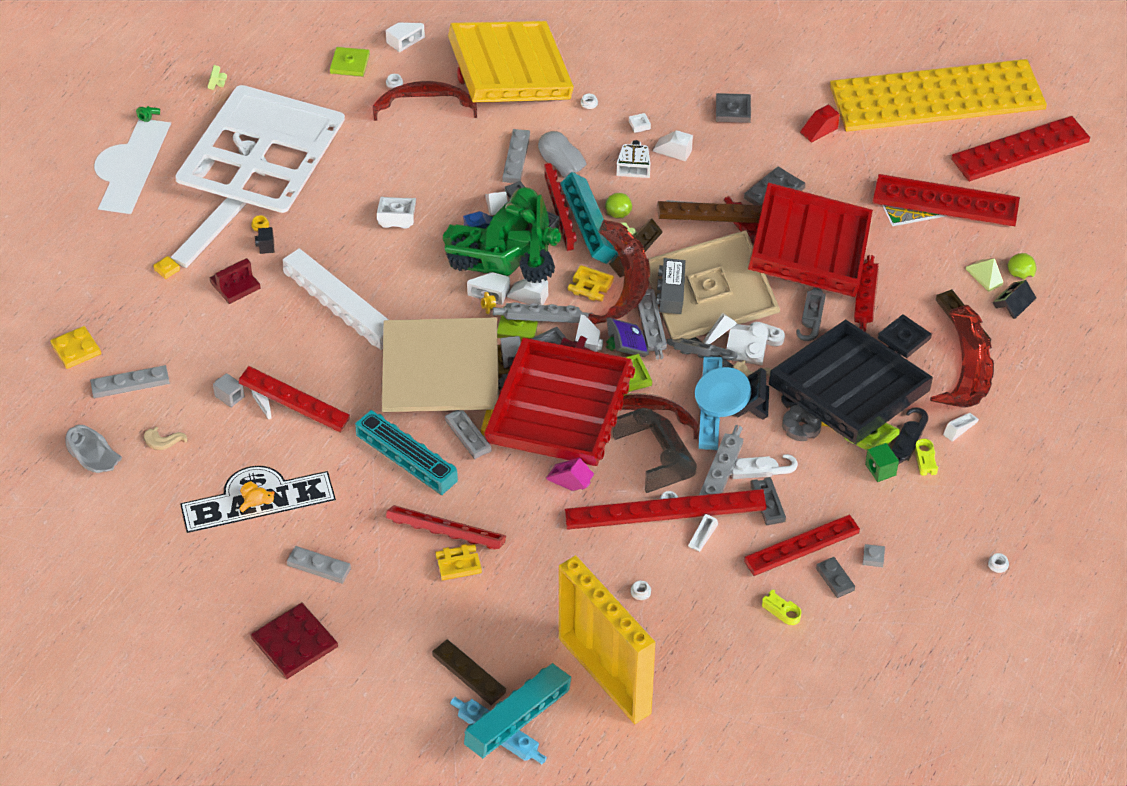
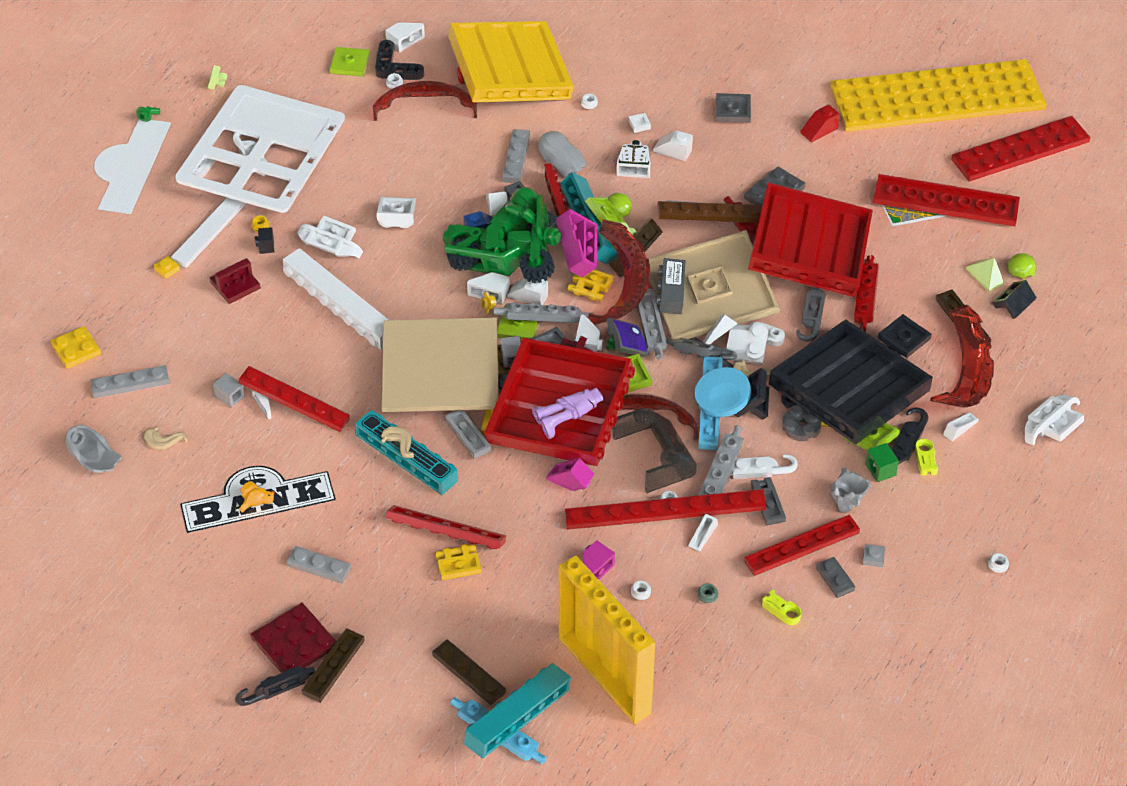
none -> black plate [235,666,315,706]
none -> white plate [296,216,363,259]
none -> dark brown plate [302,628,365,703]
none -> black beam [375,40,424,80]
none -> tan piece [381,427,414,458]
none -> lavender piece [532,388,603,439]
none -> dark pink wedge [555,209,597,278]
none -> dark pink slope [583,540,615,580]
none -> lime plate [585,197,626,229]
none -> sand green plate [698,583,718,603]
none -> light grey hair [830,468,871,513]
none -> white plate [1025,395,1084,445]

